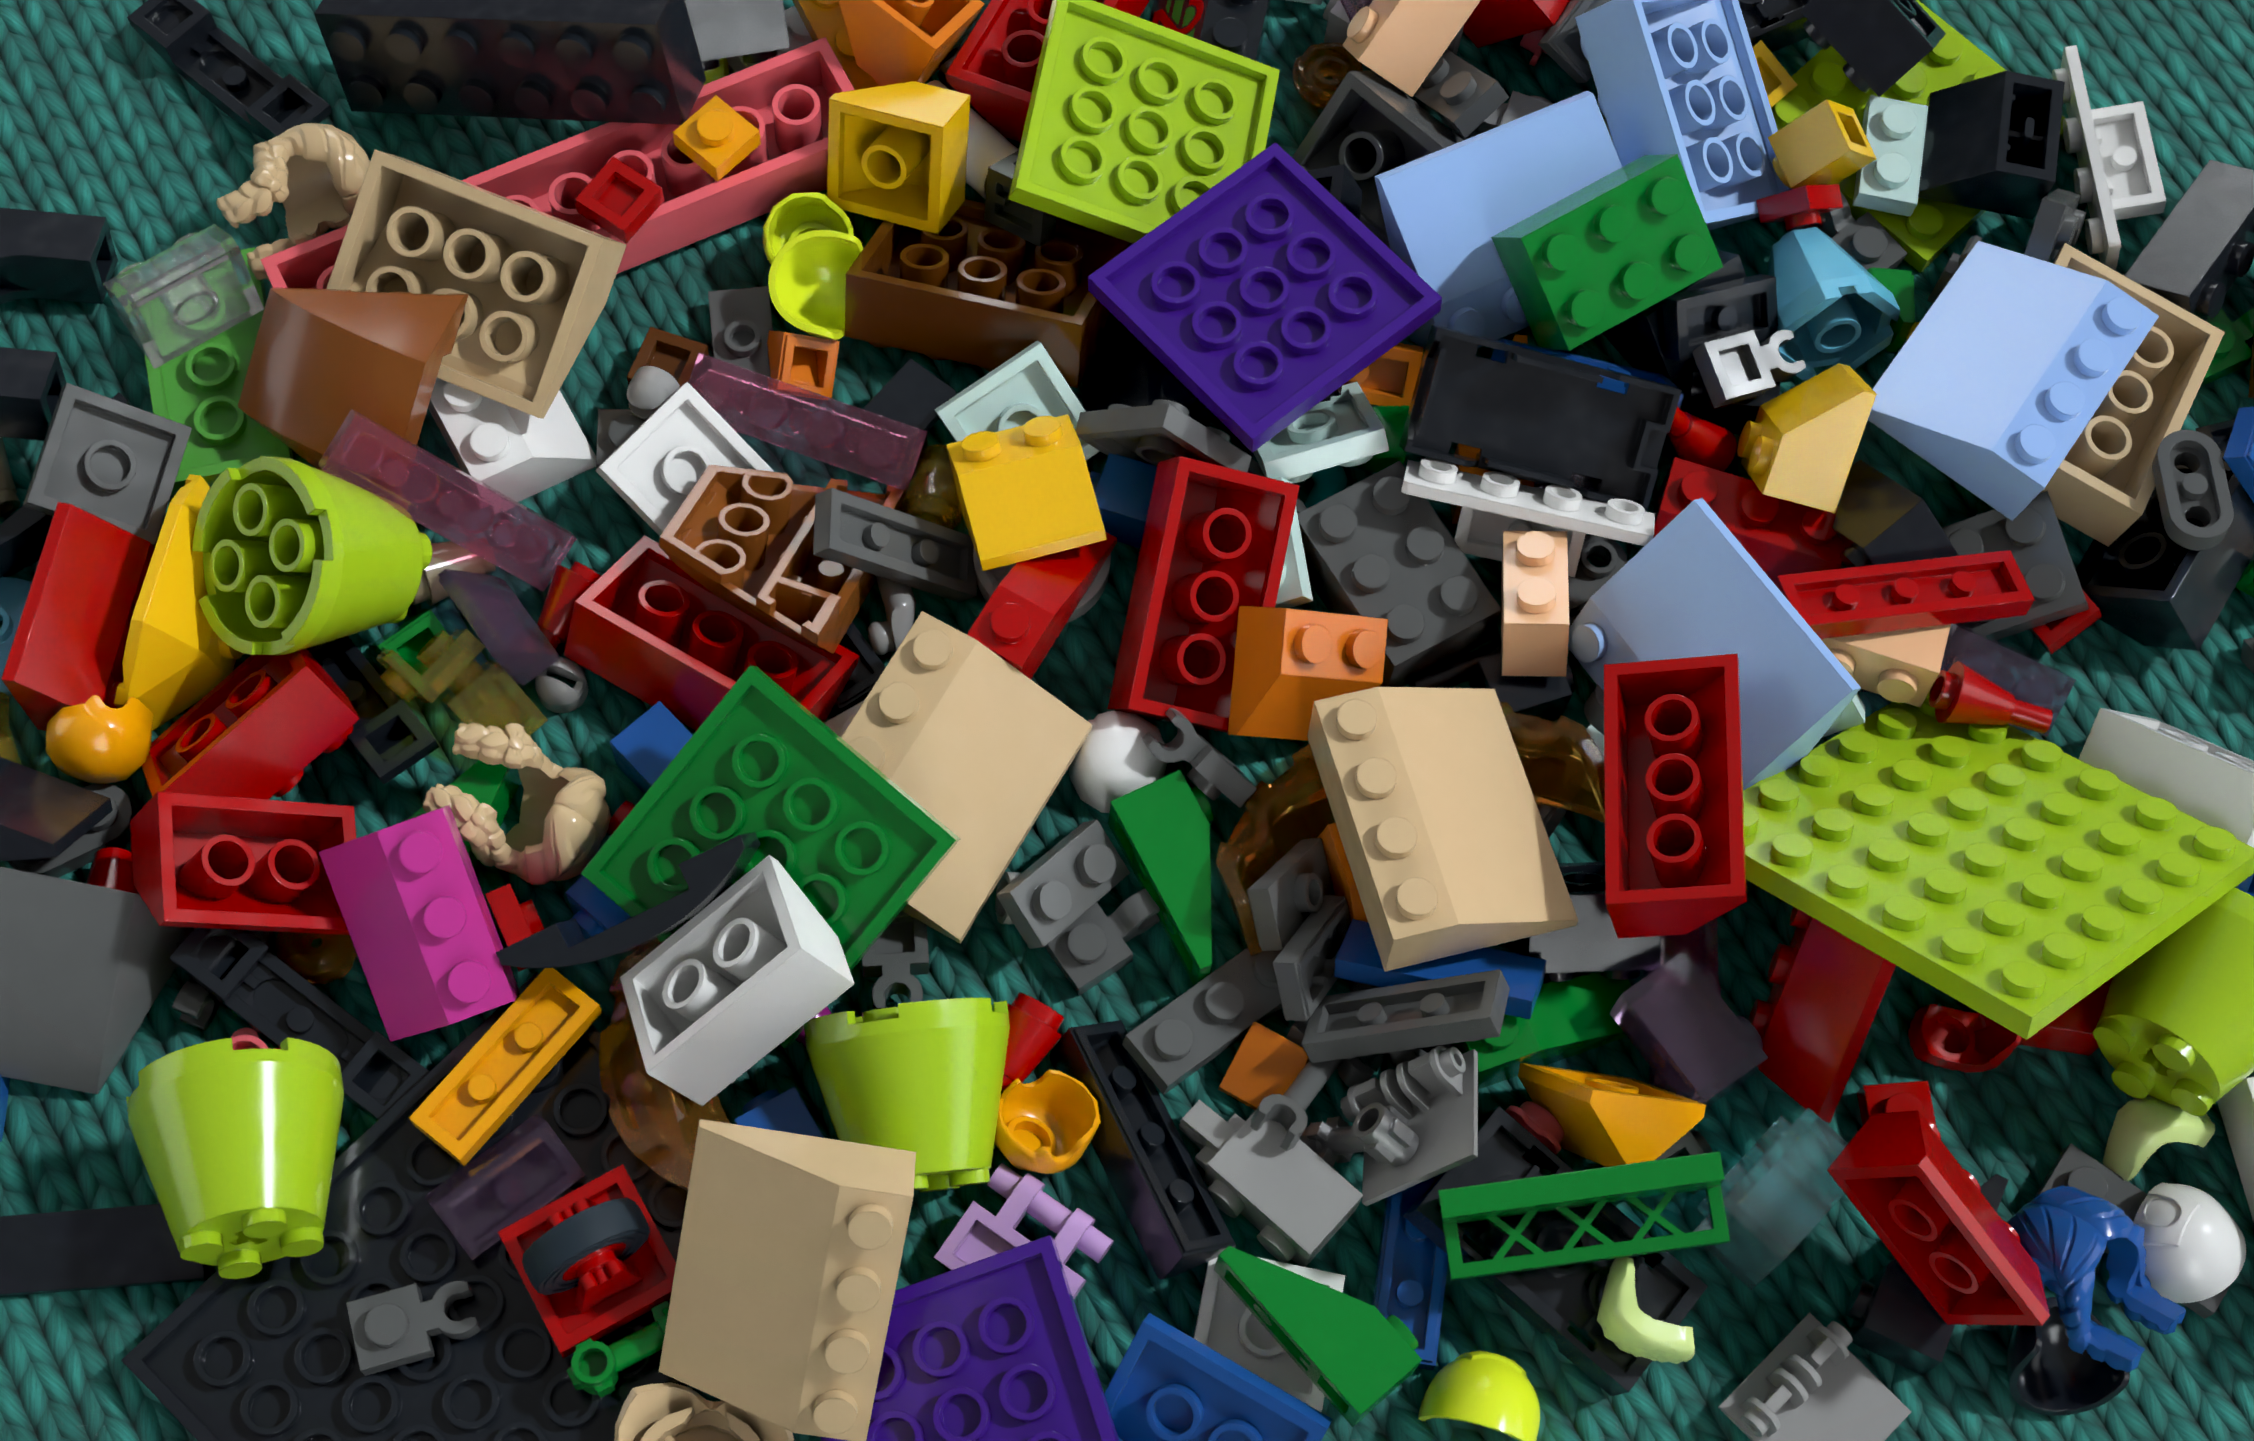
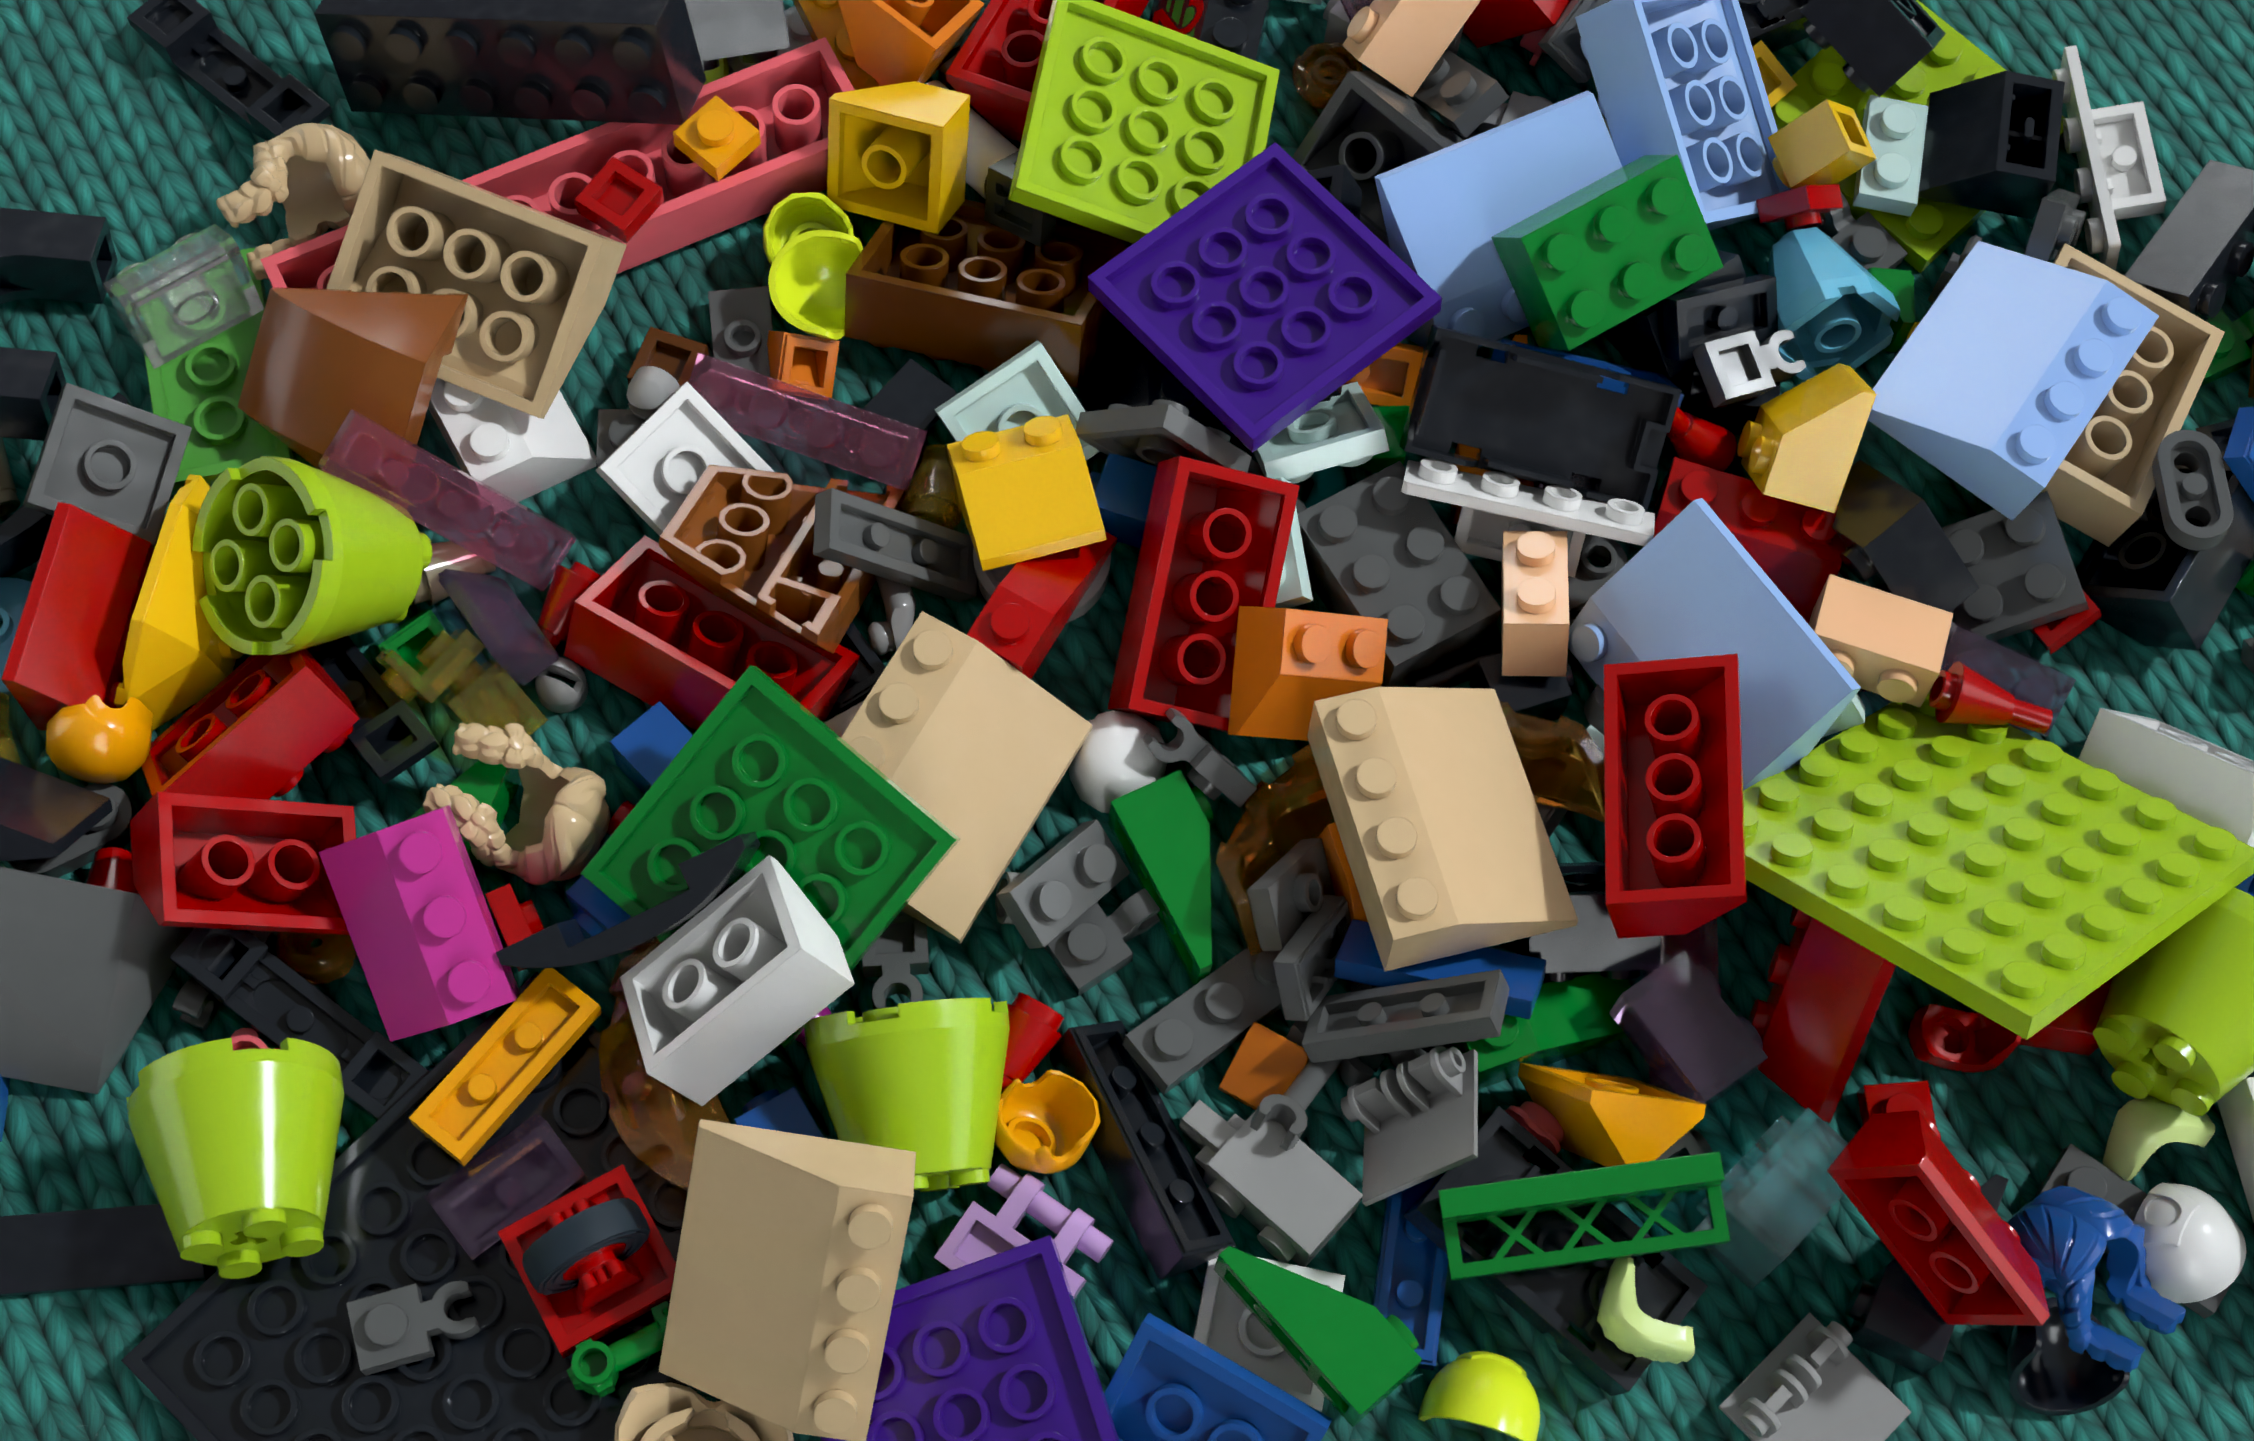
flat silver bar [1301,1102,1419,1167] -> none
red plate [1774,550,2035,639] -> none

